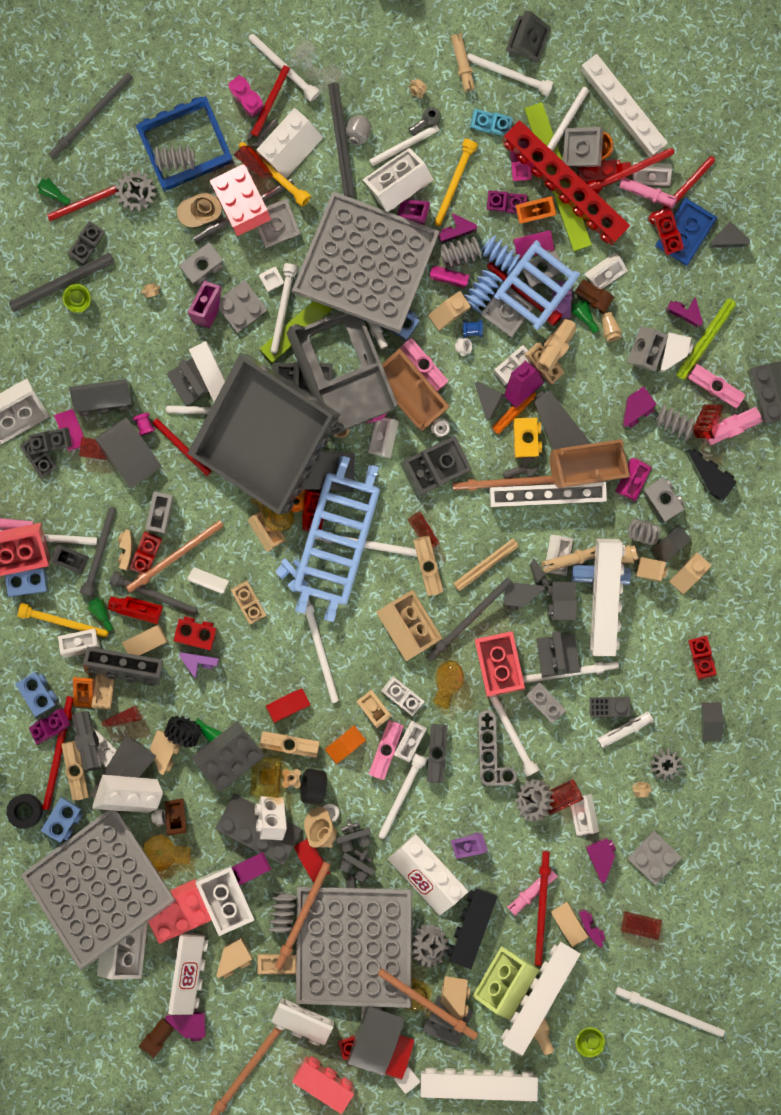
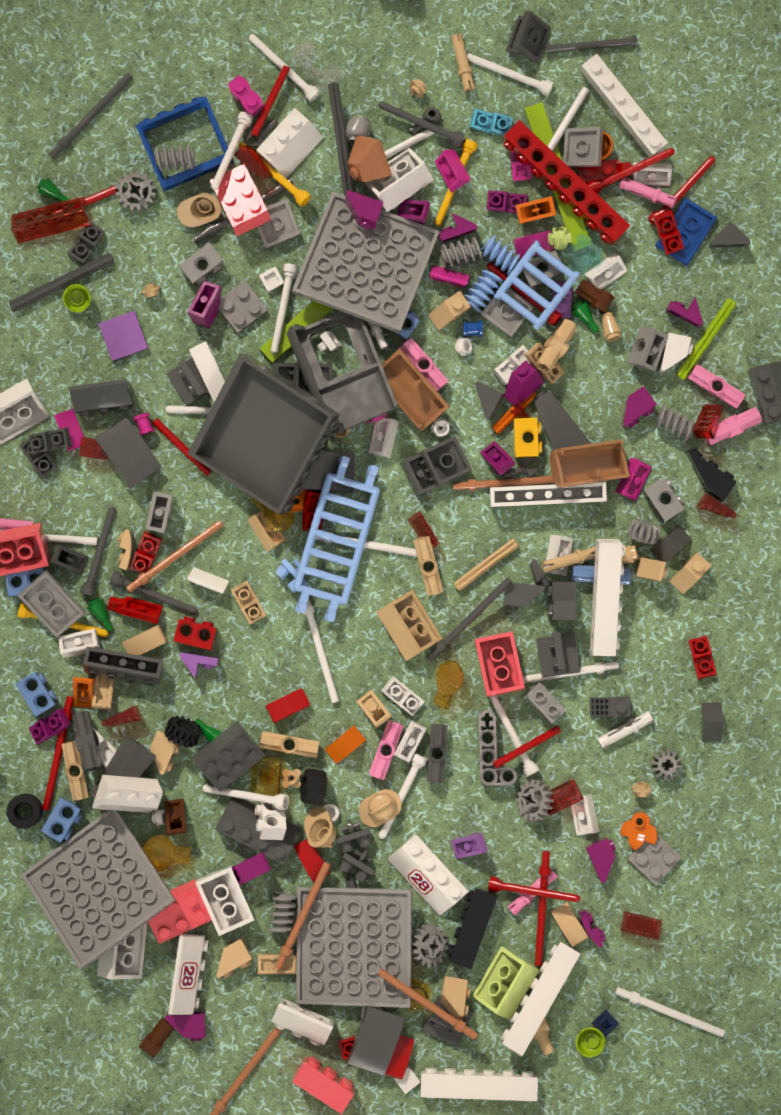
none -> clear red fence [11,196,91,244]
none -> light grey tile [18,570,86,638]
none -> medium lavender piece [99,311,148,362]
none -> white piece [202,784,289,810]
none -> white piece [211,112,253,190]
none -> white tile [317,330,342,352]
none -> magenta slope [345,190,384,230]
none -> nougat slope [347,136,392,182]
none -> tan piece [358,789,402,827]
none -> dark grey piece [378,101,465,148]
none -> dark pink slope [434,150,471,192]
none -> magenta slope [480,441,516,476]
none -> red piece [488,876,580,902]
none -> red bar [492,726,561,769]
none -> clear red hand [510,403,531,418]
none -> dark grey bar [545,35,638,55]
none -> yellowish green gear [548,227,572,250]
none -> clear light blue plate [564,234,602,272]
none -> dark blue tile [592,1009,619,1037]
none -> orange plate [620,812,657,850]
none -> clear red slope [695,493,737,519]

